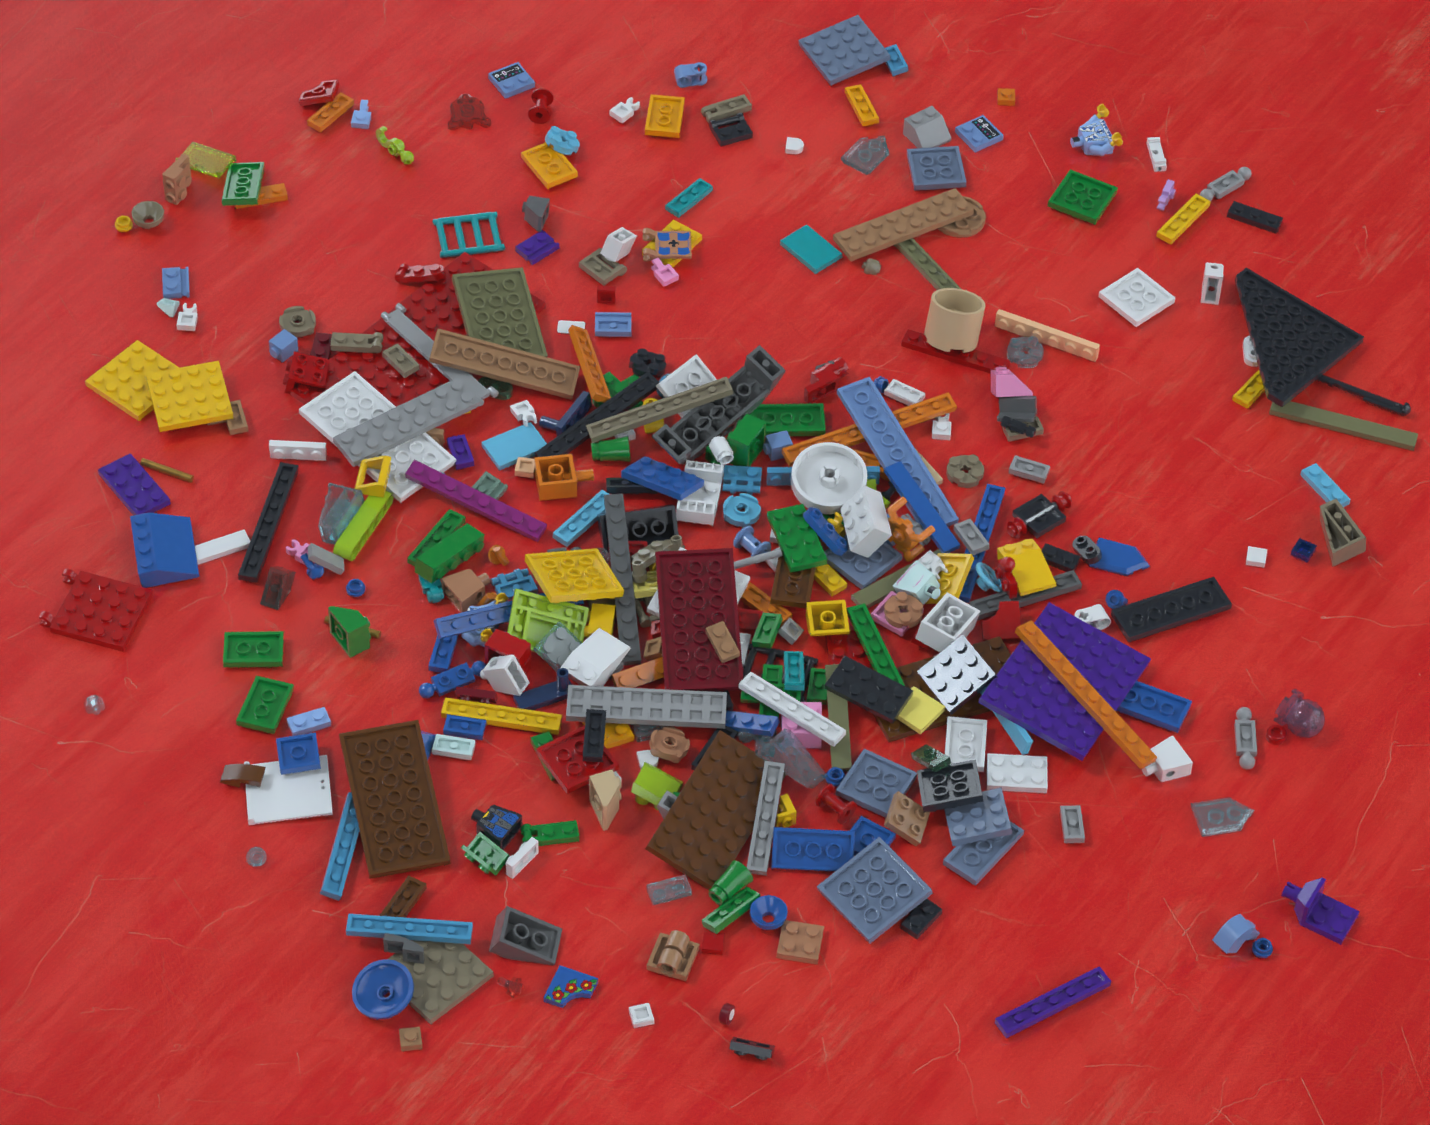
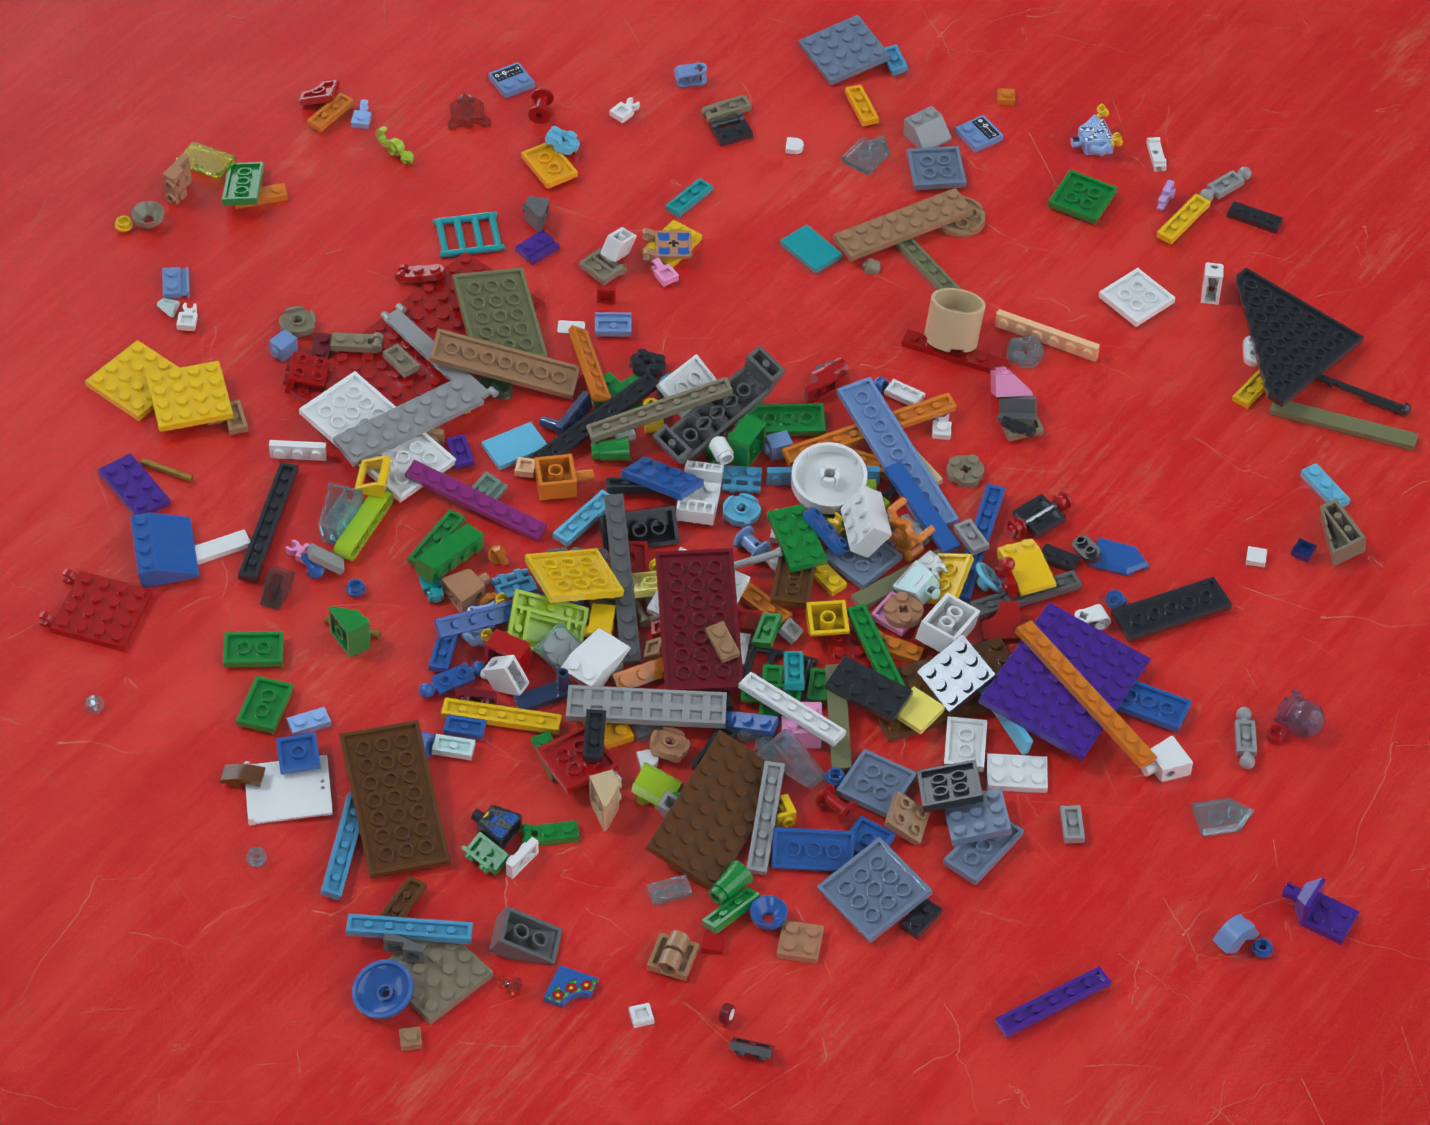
white plate [510,400,537,427] -> none
dark tan plate [631,535,685,583] -> none
light orange plate [645,94,685,138] -> none
clear green plate [911,744,951,772] -> none
light grey plate [1009,456,1050,484] -> none
none -> orange plate [878,630,924,663]

